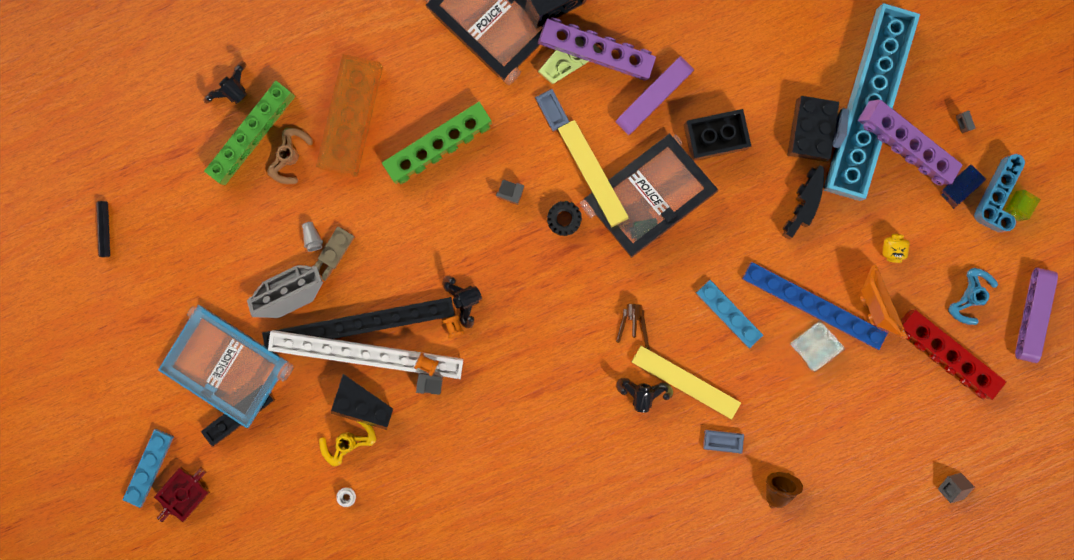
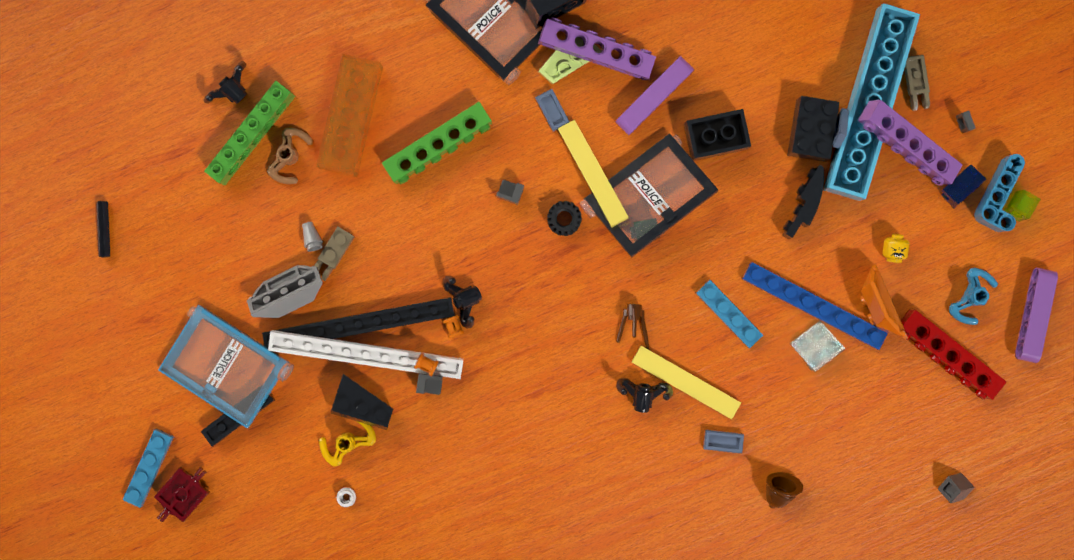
none -> dark tan hinge [904,55,930,111]

